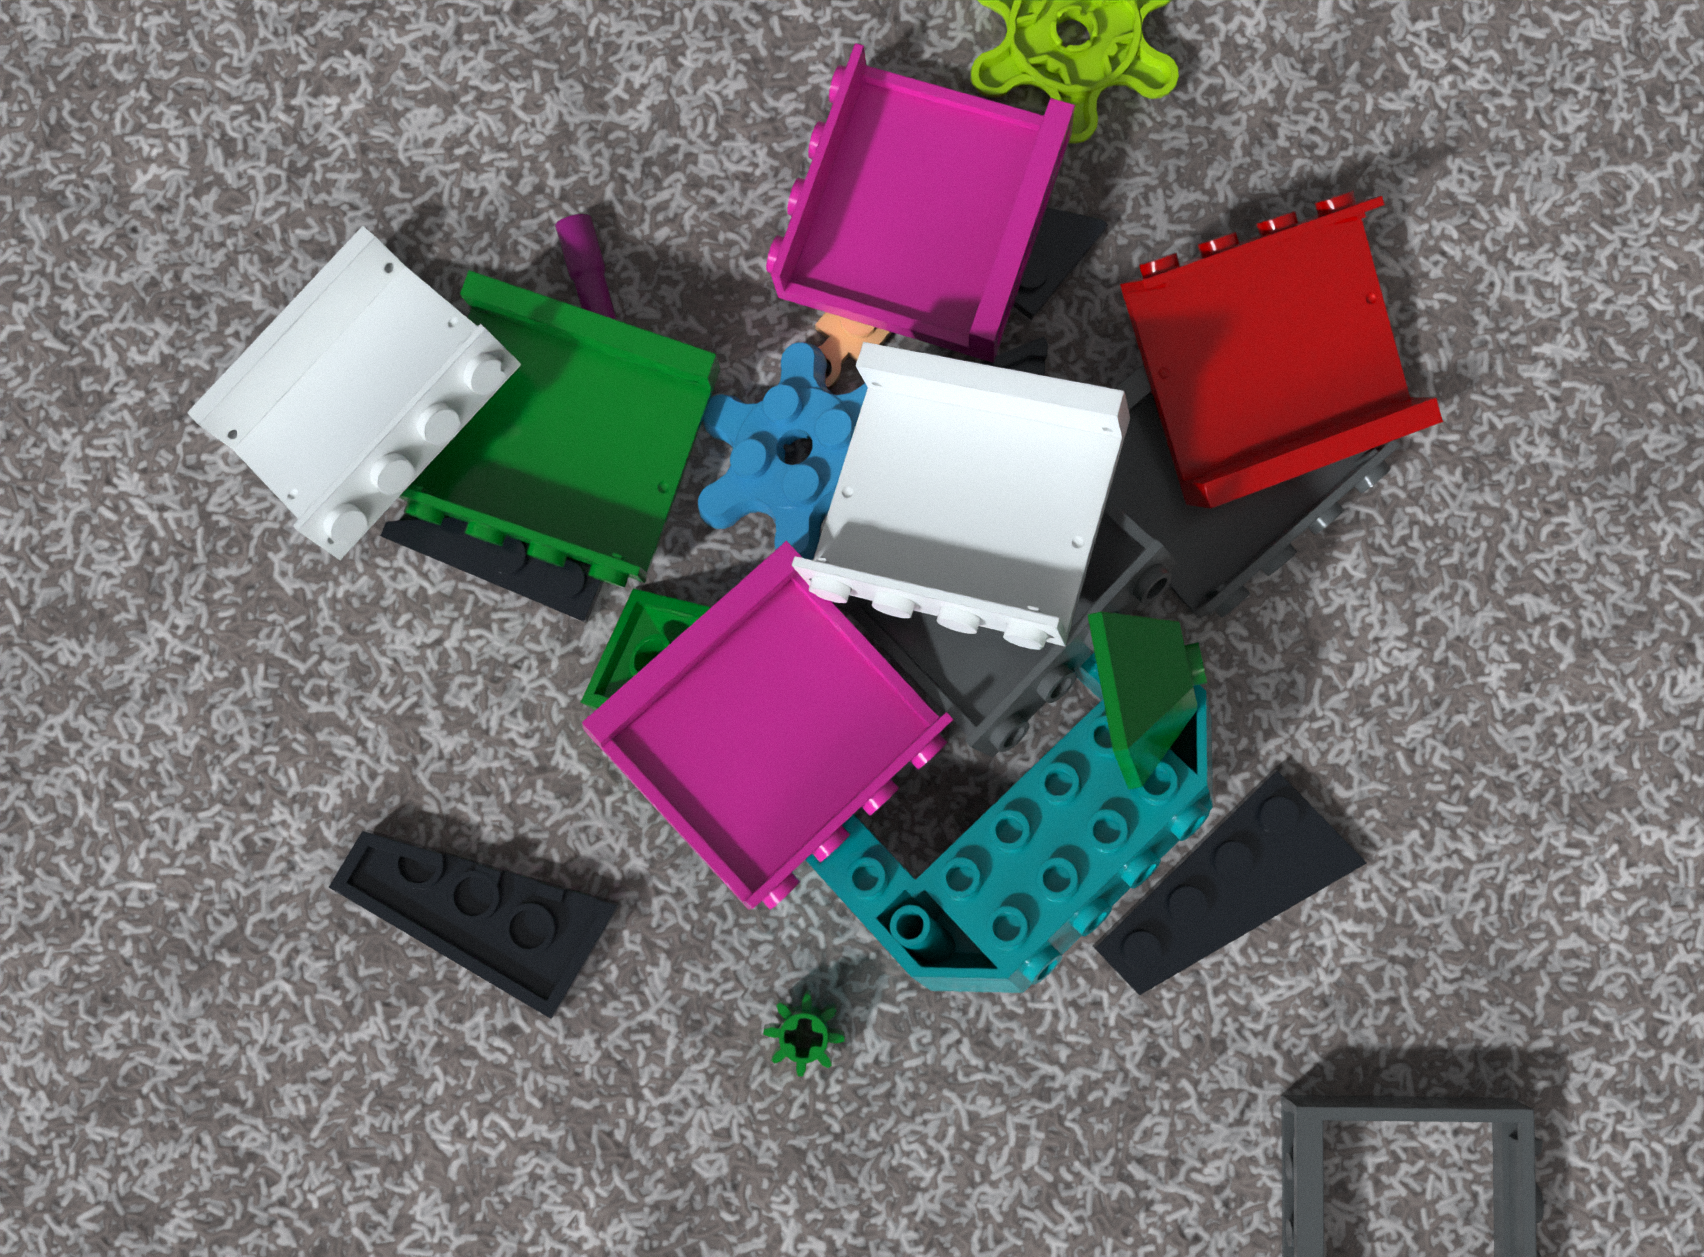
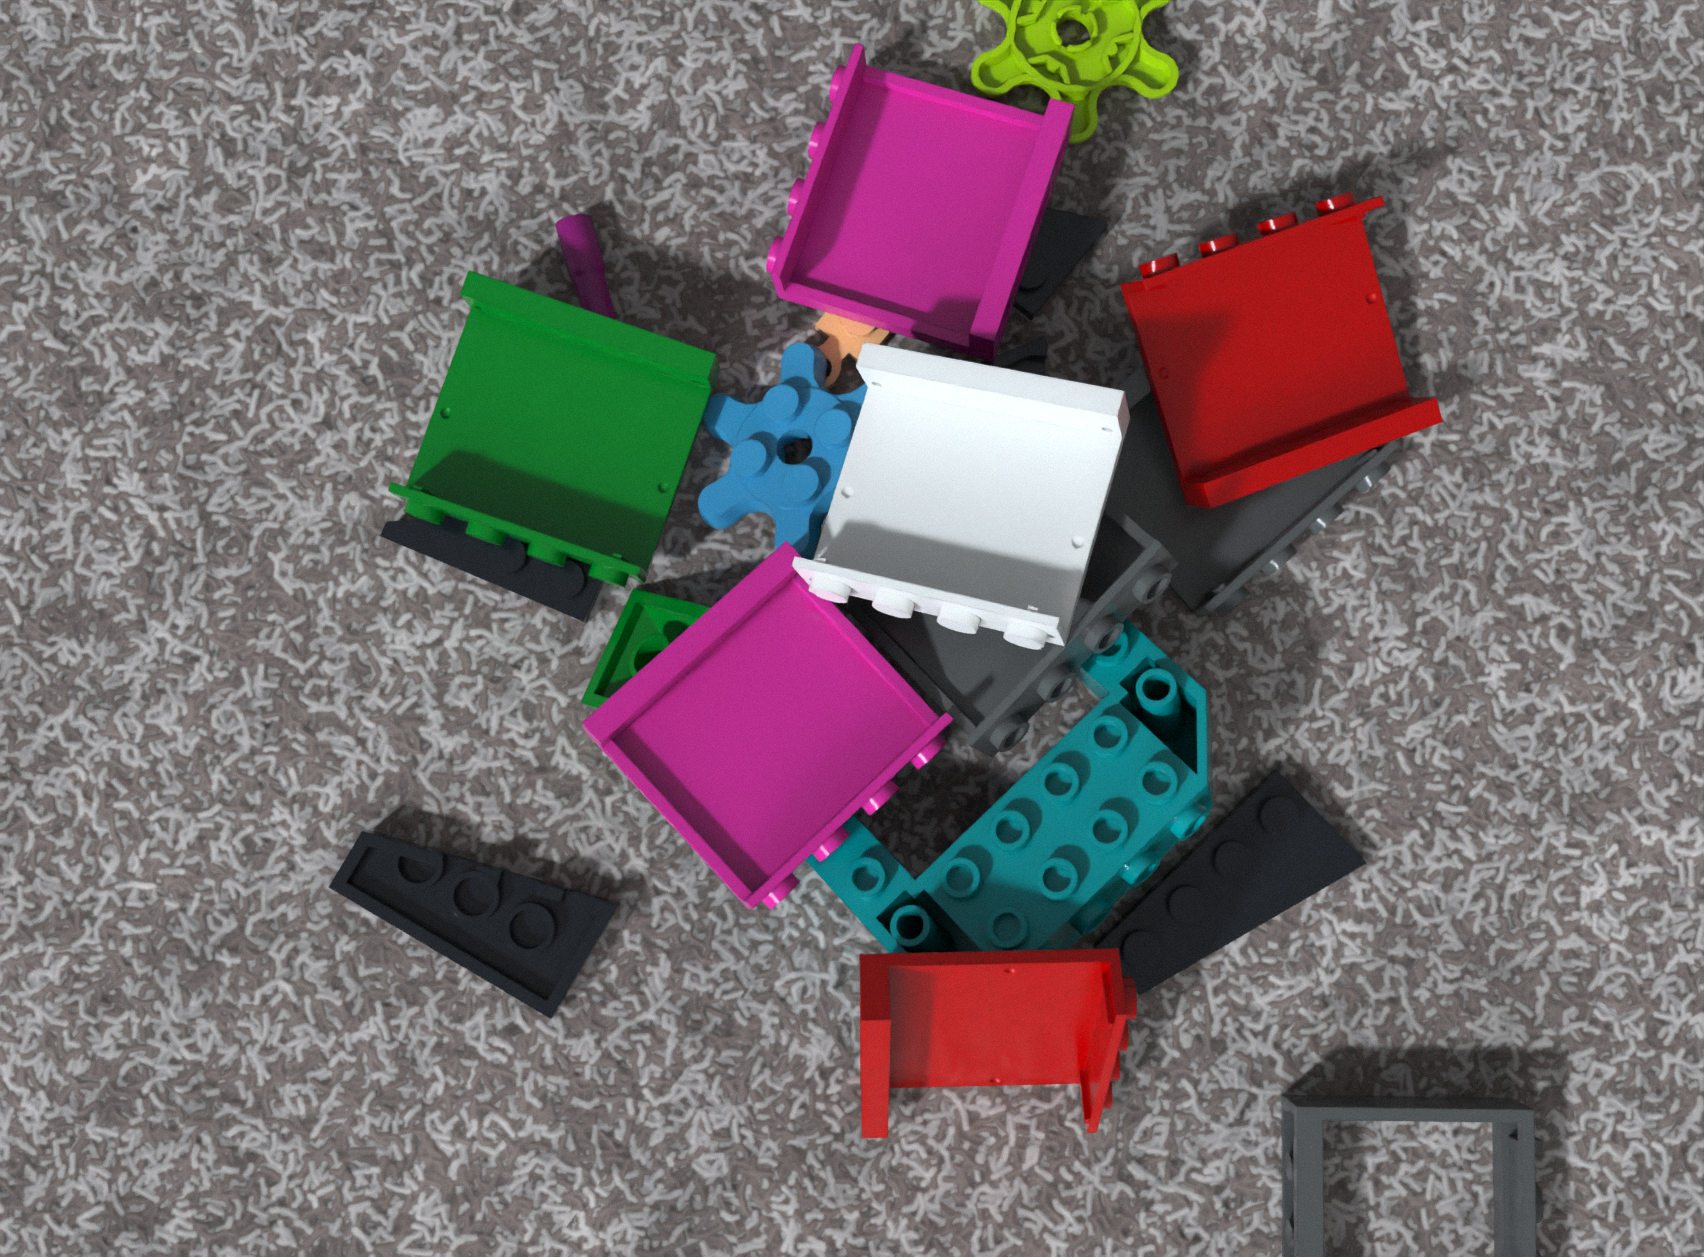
white panel [187,226,521,560] -> none
green gear [763,990,845,1077] -> none
green slope [1087,612,1207,789] -> none
none -> red panel [859,948,1137,1138]

